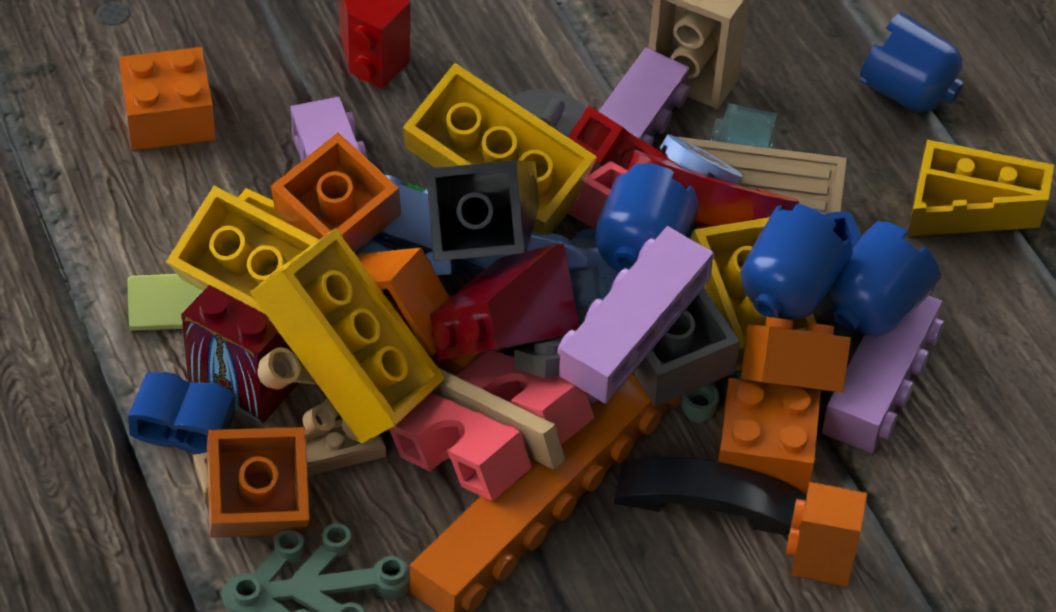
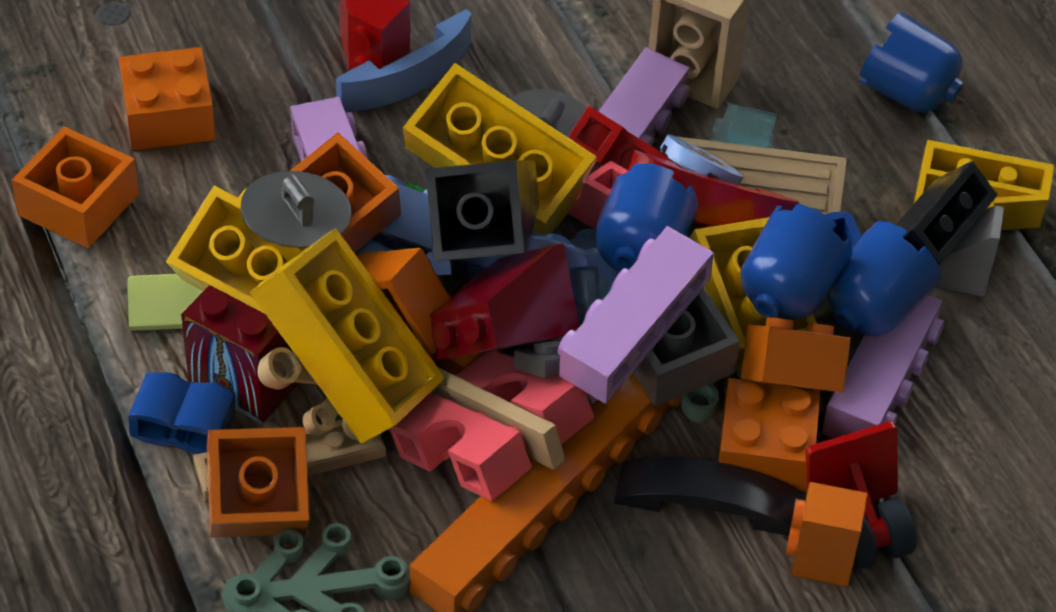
none -> orange brick [12,126,139,249]
none -> dark grey shield [241,171,351,248]
none -> medium blue slope [336,9,472,112]
none -> red plate [805,421,917,570]
none -> black brick [896,161,998,265]
none -> light grey slope [935,206,1004,297]

